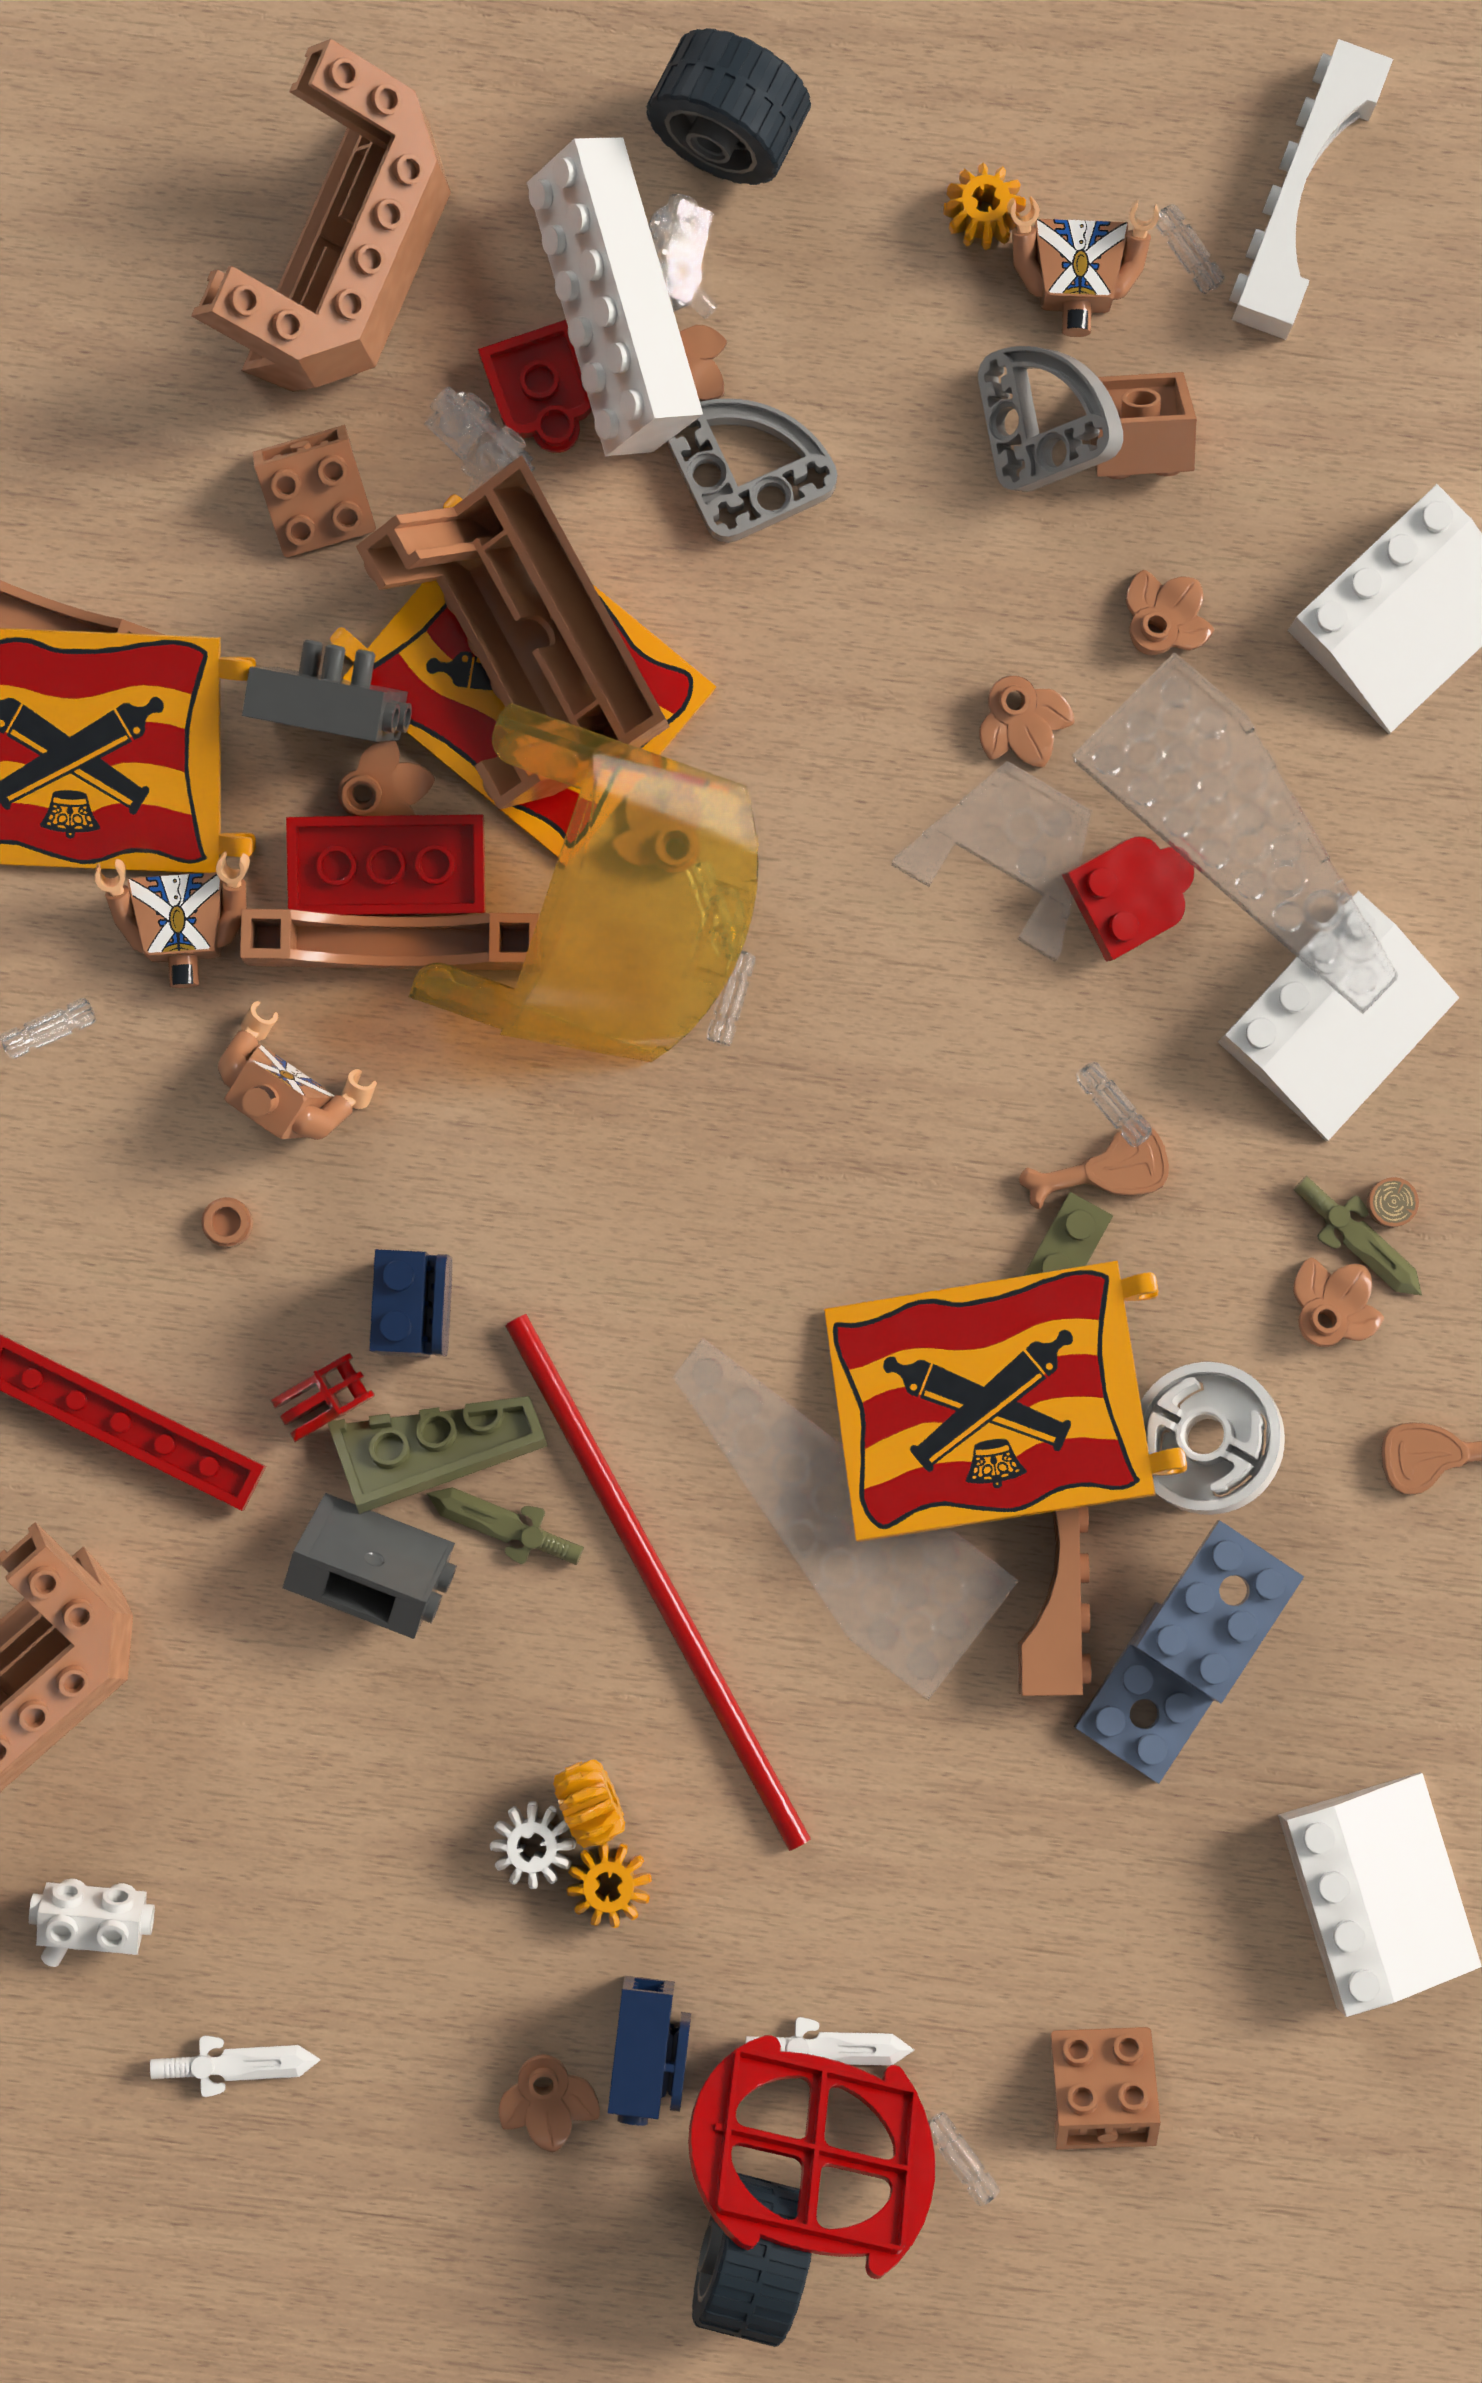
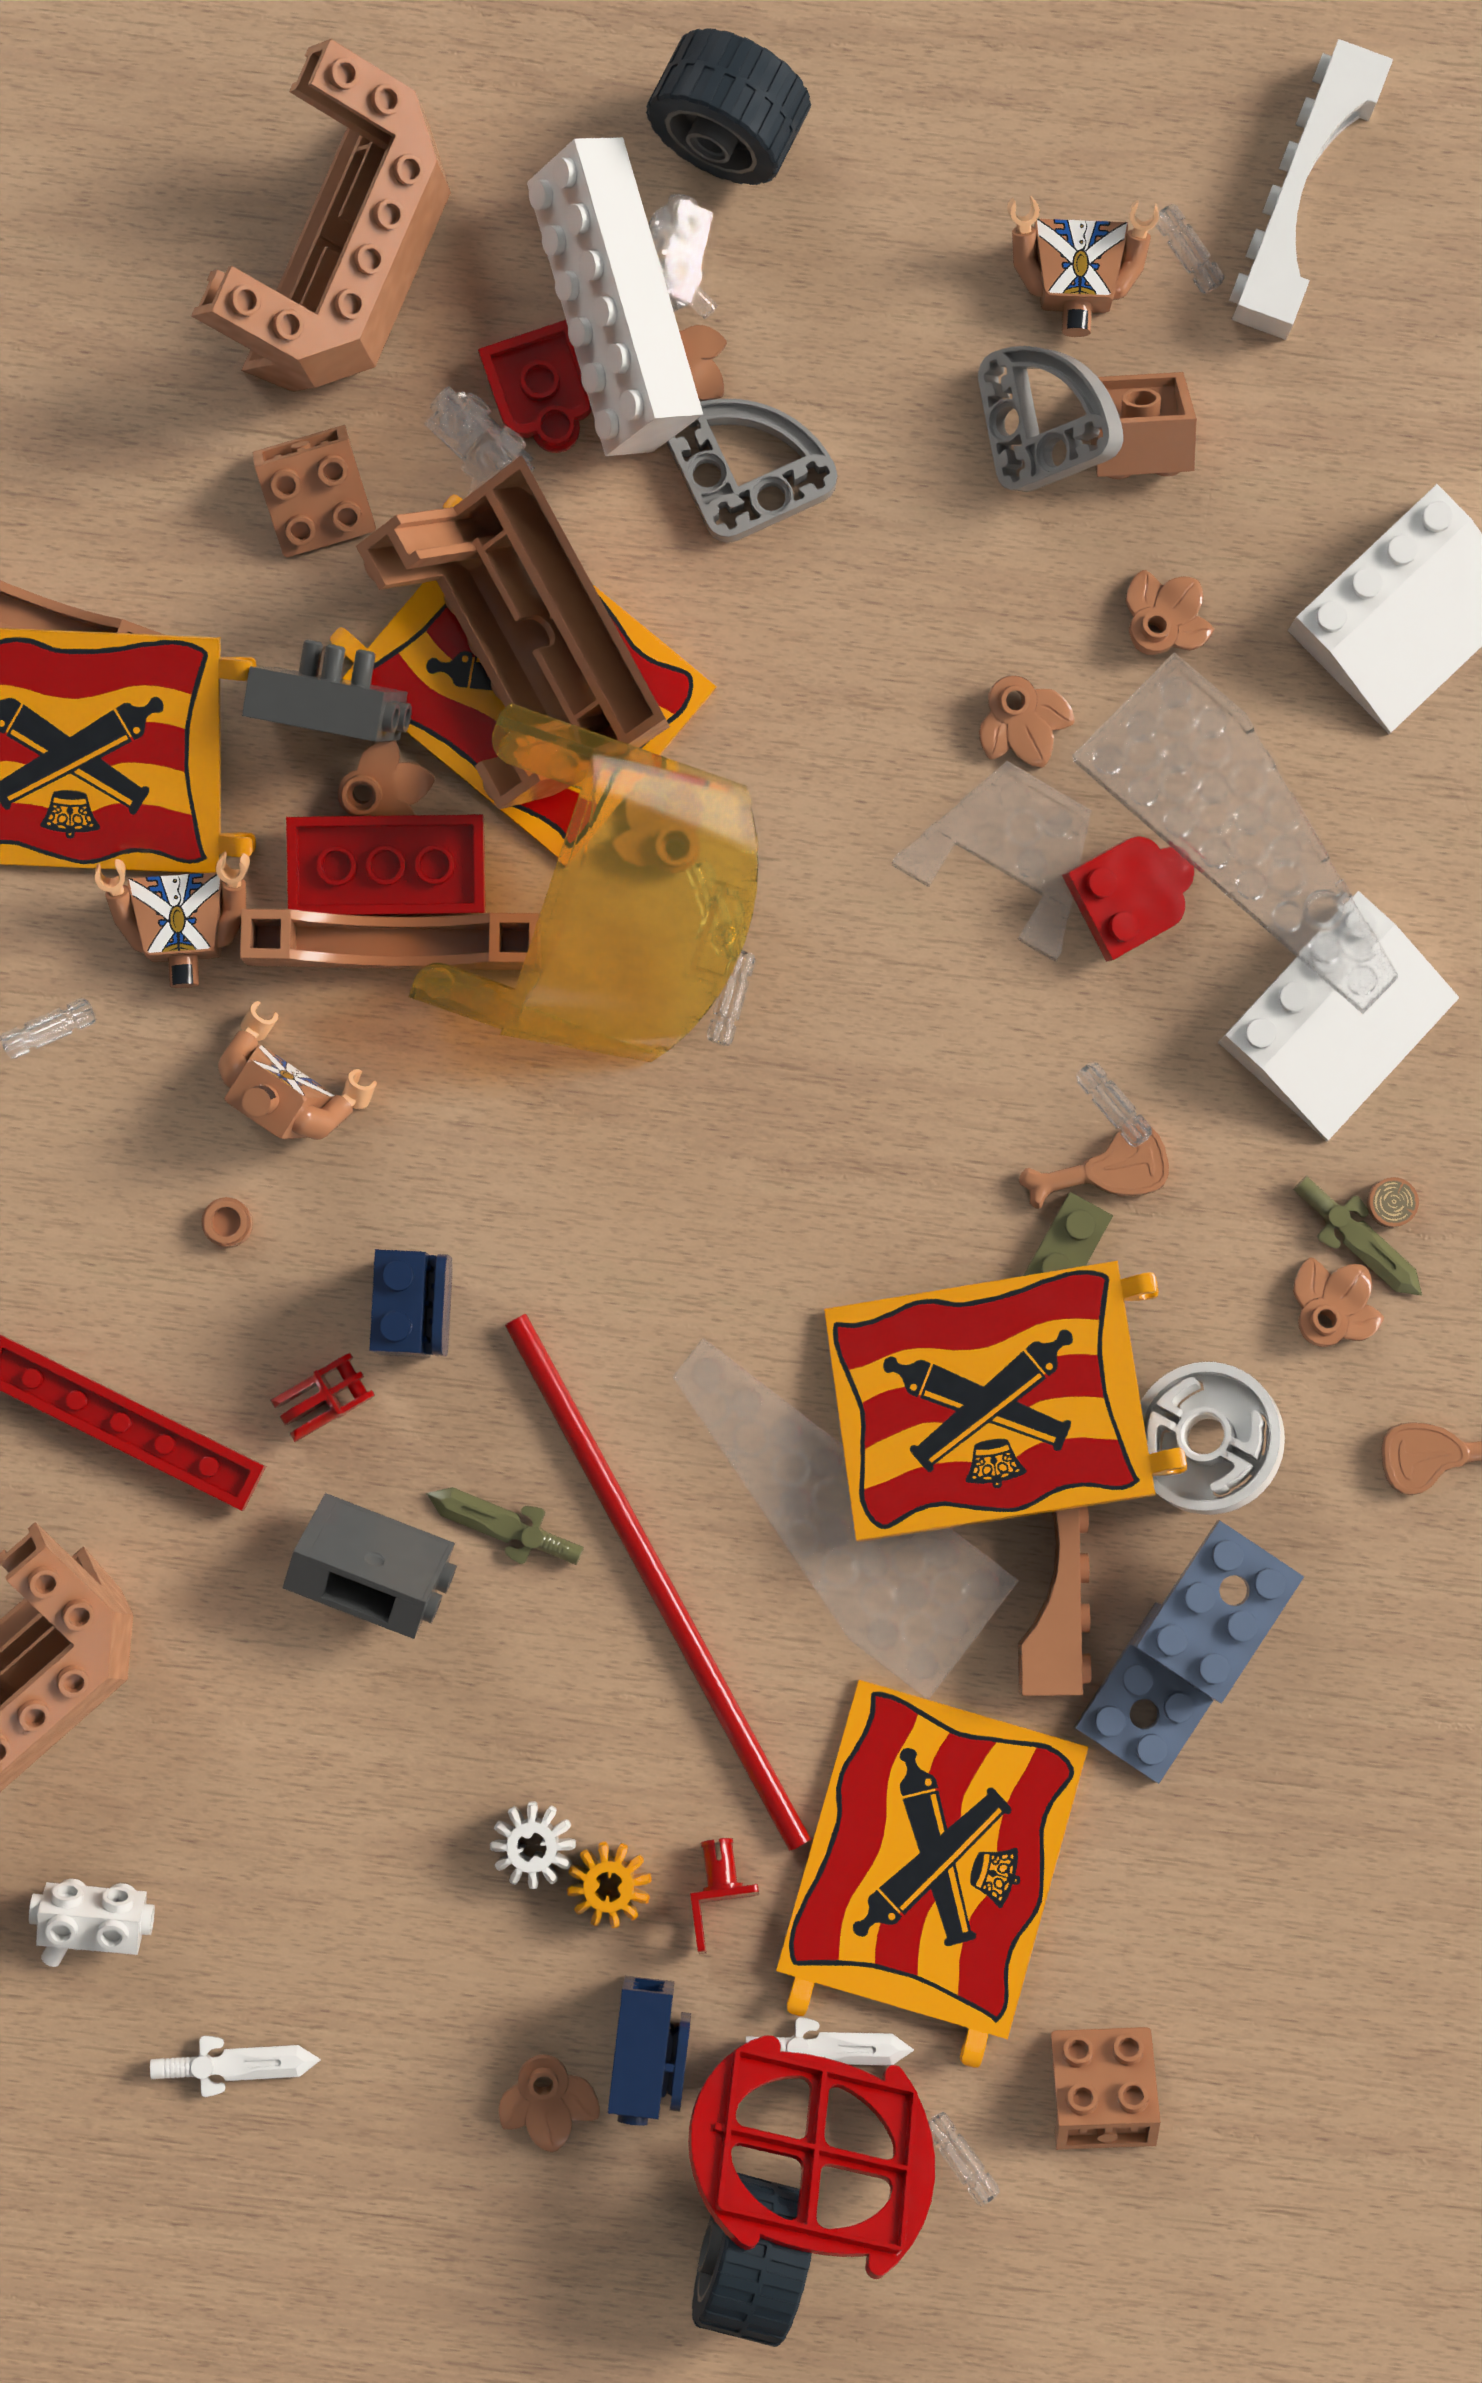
olive wing [328,1396,547,1514] -> none
light orange gear [553,1759,625,1848] -> none
light orange gear [943,162,1026,250] -> none
white slope [1278,1772,1482,2017] -> none
none -> red bracket [690,1838,760,1955]
none -> flag [776,1679,1088,2068]

